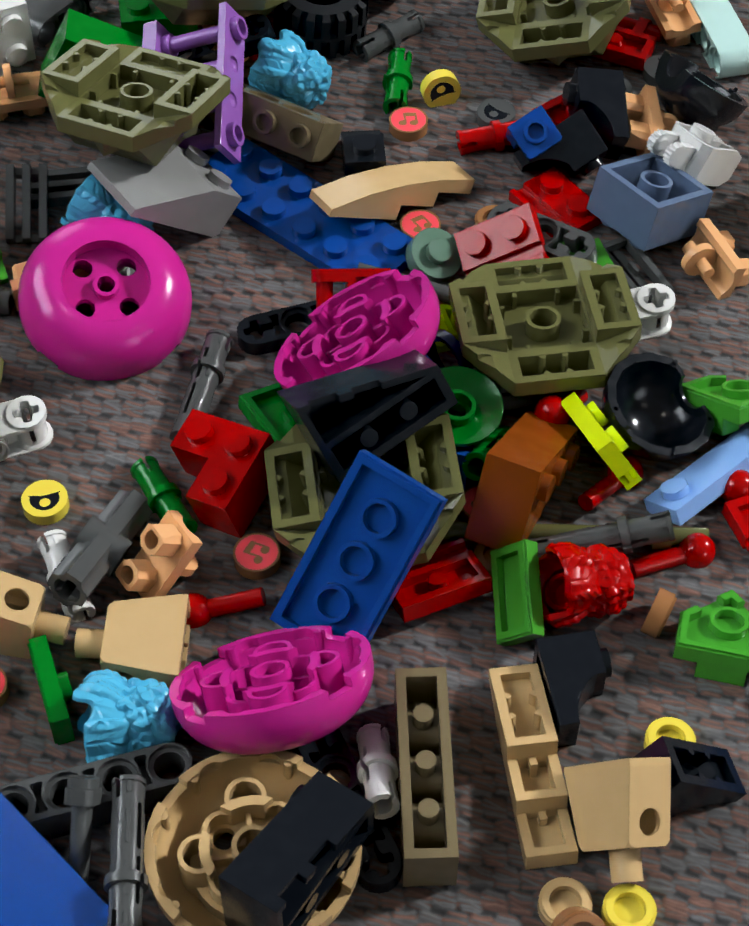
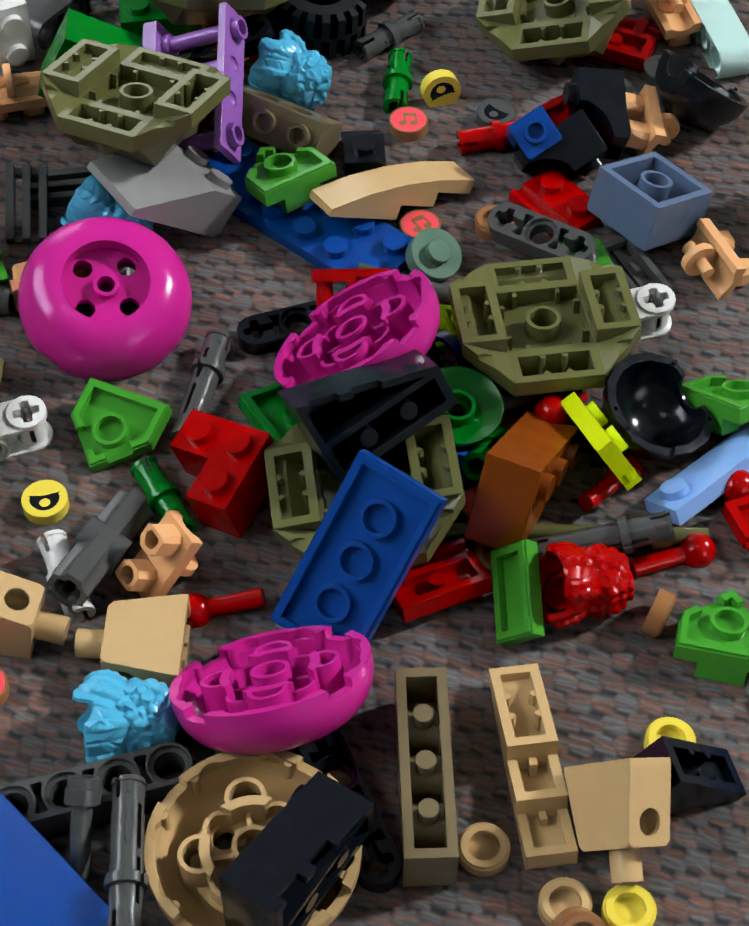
green plate [27,635,75,745] -> none
tile [233,533,281,580] -> none
white pin [356,723,400,819] -> none
plate [454,202,549,275] -> none
black arch [533,630,612,748] -> none
white hinge [646,121,742,187] -> none
none -> bright green plate [70,377,173,473]
none -> bright green plate [244,147,337,213]
none -> tan tile [458,822,510,877]

